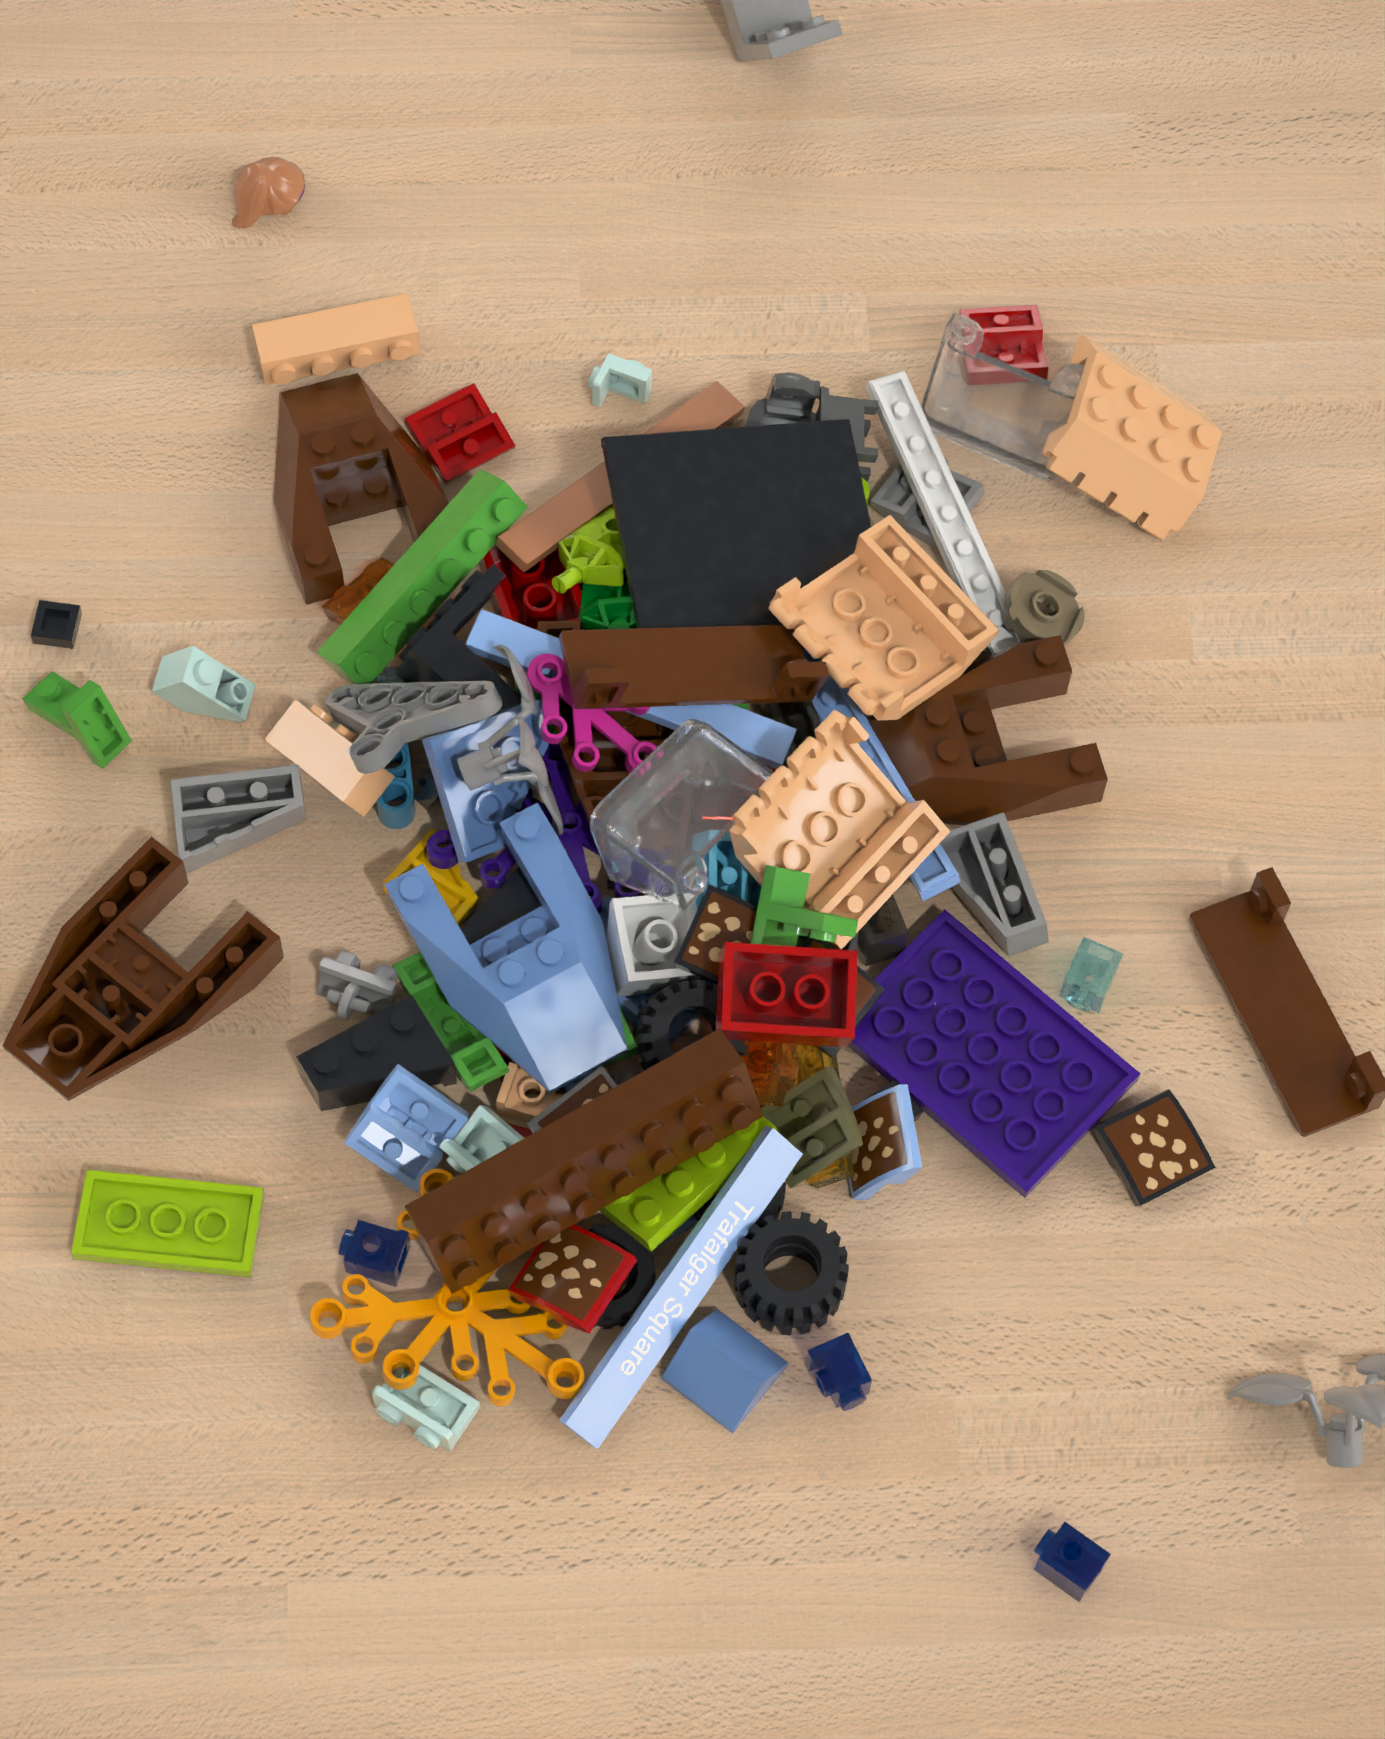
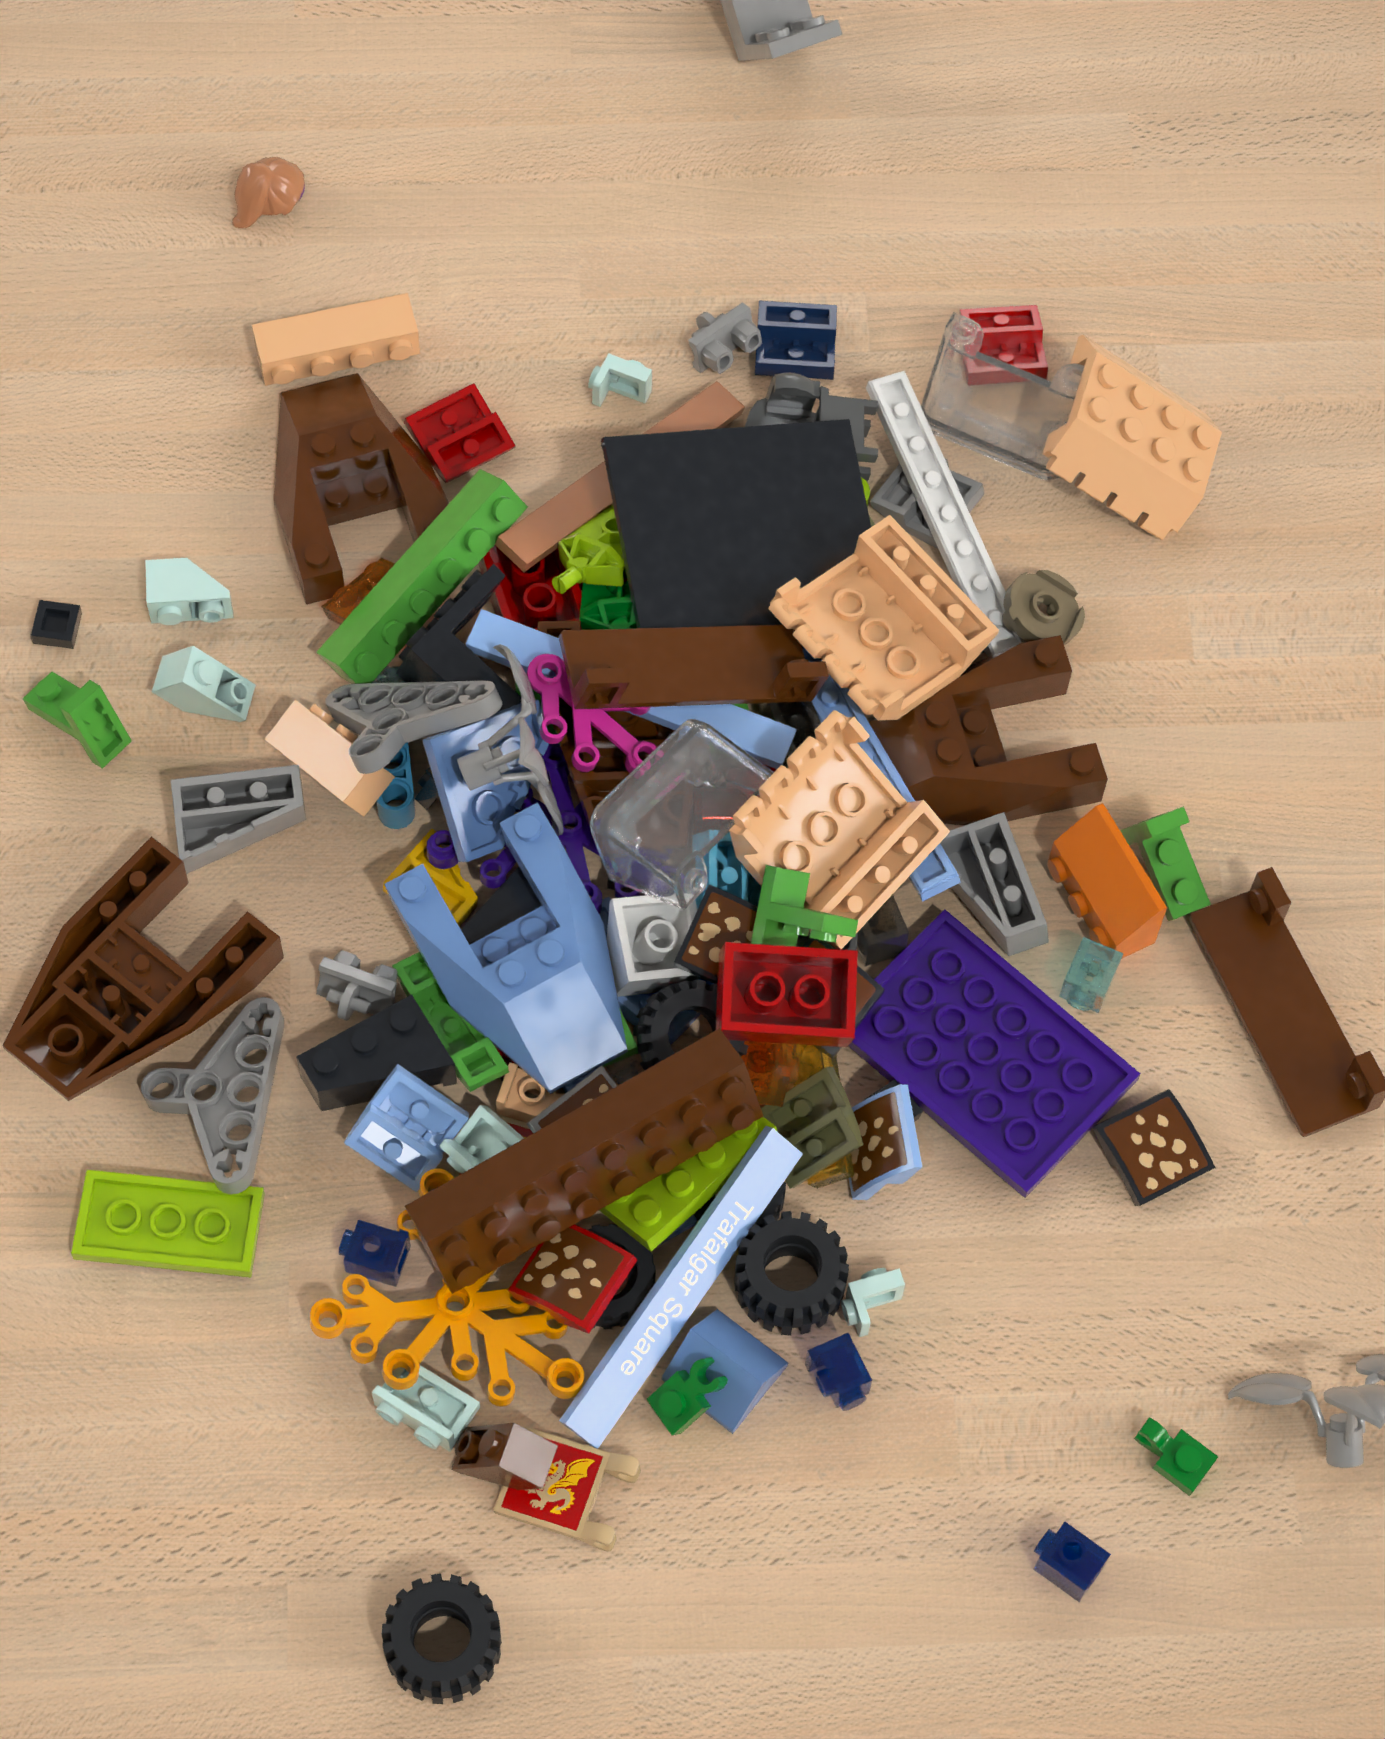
none -> light grey beam [141,997,284,1194]
none -> light aqua slope [145,558,234,625]
none -> black tyre [381,1574,502,1704]
none -> reddish brown slope [451,1423,558,1490]
none -> flag [494,1426,641,1552]
none -> green plate [647,1357,728,1436]
none -> light grey hips [688,302,762,374]
none -> dark blue slope [755,300,837,380]
none -> light aqua bracket [841,1268,905,1337]
none -> orange slope [1047,803,1167,964]
none -> bright green bracket [1120,806,1211,921]
none -> green plate [1134,1417,1218,1496]

